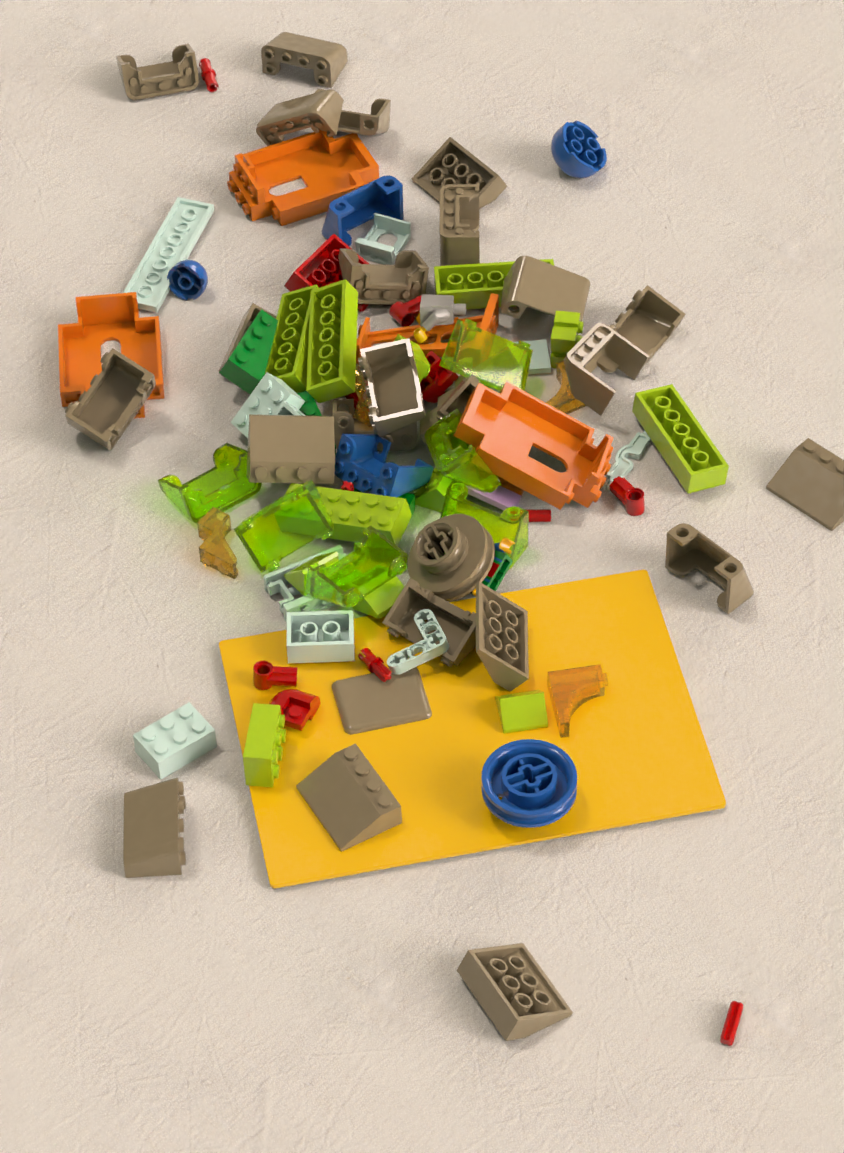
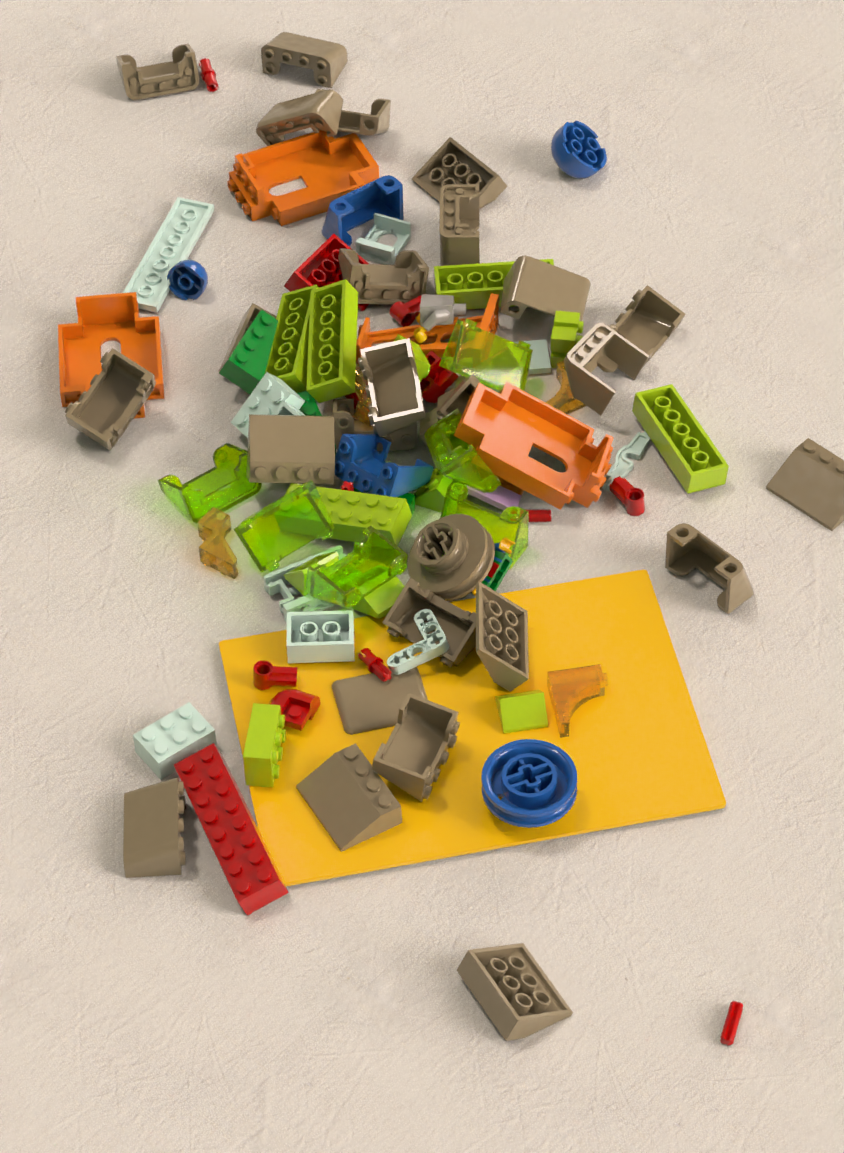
none -> red brick [174,743,289,915]
none -> dark tan windscreen [372,693,460,802]

